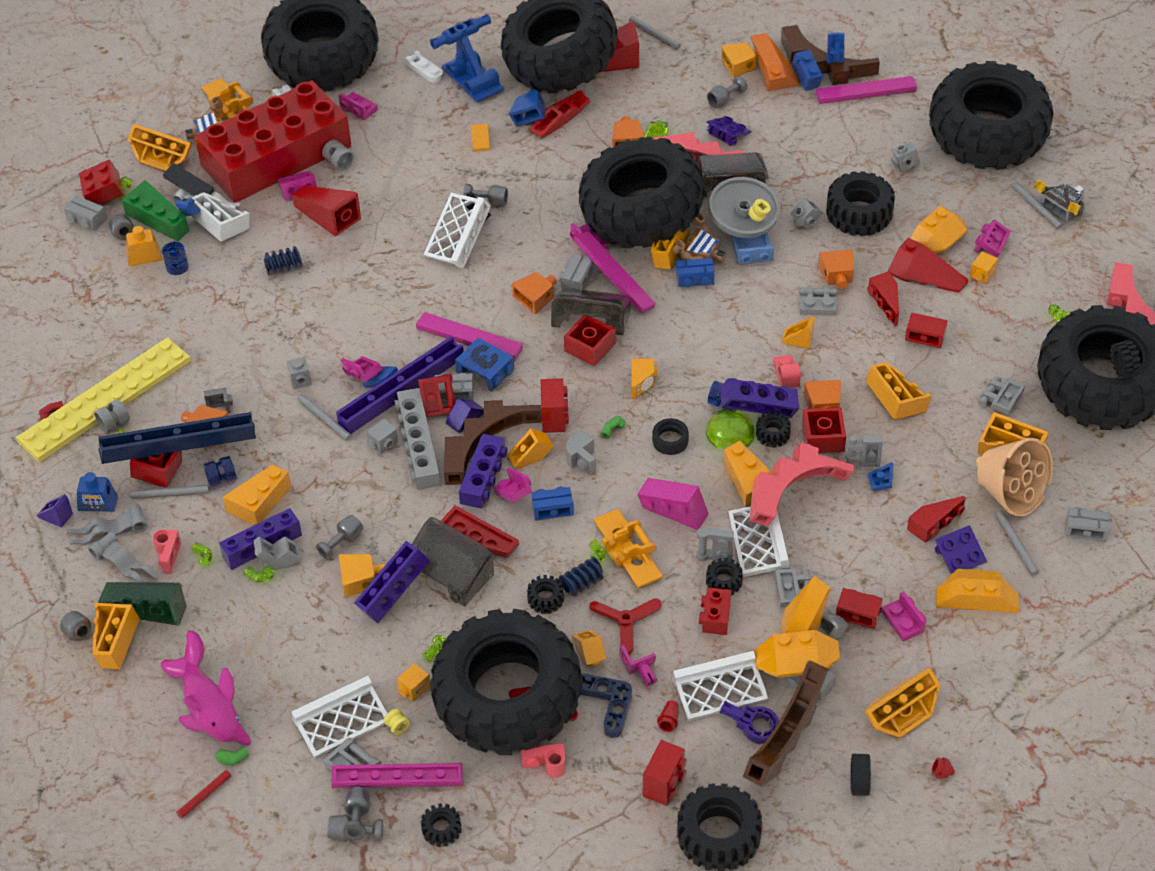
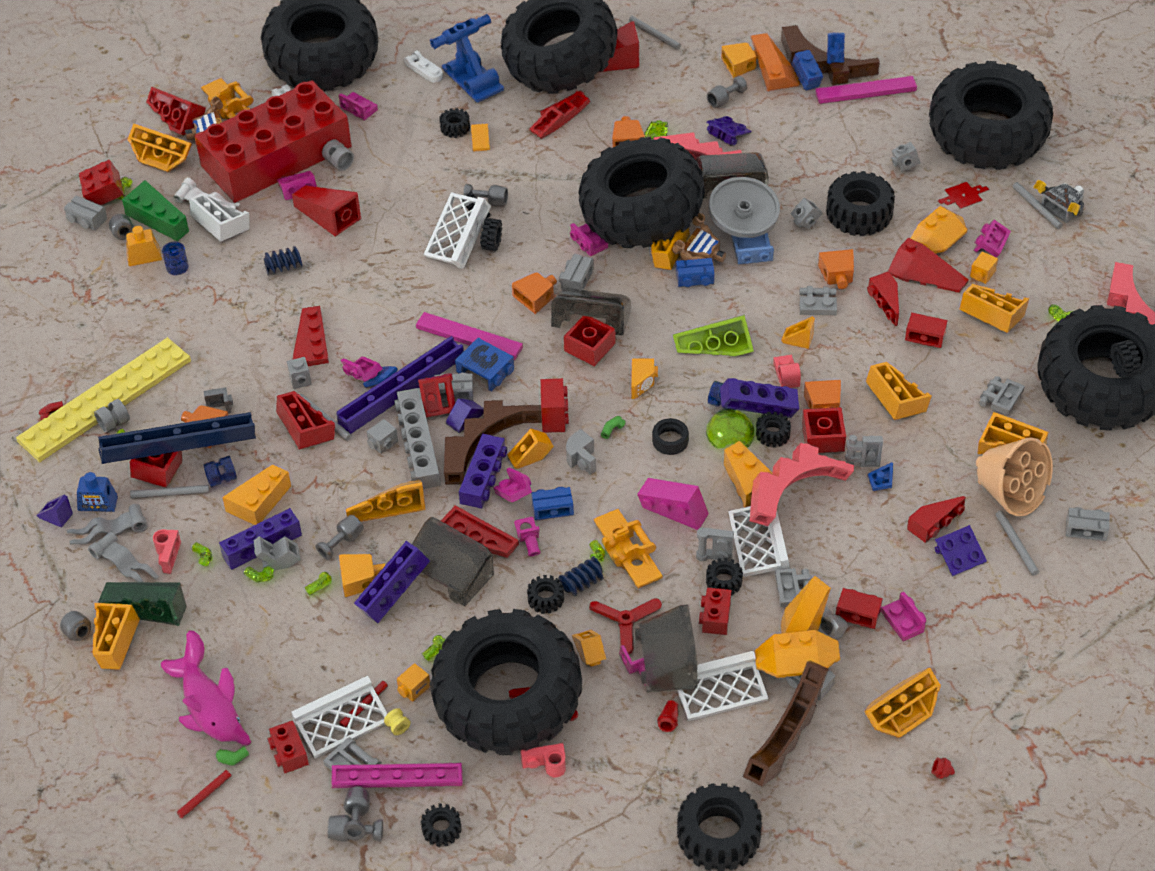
black tile [163,163,215,196] -> none
blue piece [176,198,200,217] -> none
blue torso [509,90,545,126] -> none
dark pink tile [574,231,656,313] -> none
dark blue beam [581,673,632,738] -> none
red brick [643,740,687,806] -> none
dark purple pin [719,700,779,744] -> none
light yellow wheel [748,199,771,222] -> none
black tyre [850,754,871,796] -> none
light orange wedge [936,569,1019,613] -> none
none -> red wedge [146,86,207,135]
none -> red brick [267,720,309,774]
none -> red wedge [276,391,335,449]
none -> red wing [292,306,329,366]
none -> clear neon green arm [305,572,332,595]
none -> red bar [339,680,388,728]
none -> light orange wedge [346,480,426,522]
none -> black tyre [439,108,470,138]
none -> black tyre [480,218,503,251]
none -> dark pink bracket [514,517,541,557]
none -> clear smoke windscreen [635,604,697,692]
none -> lime wedge [673,314,754,356]
none -> red piece [938,182,989,209]
none -> light orange wedge [959,284,1030,333]

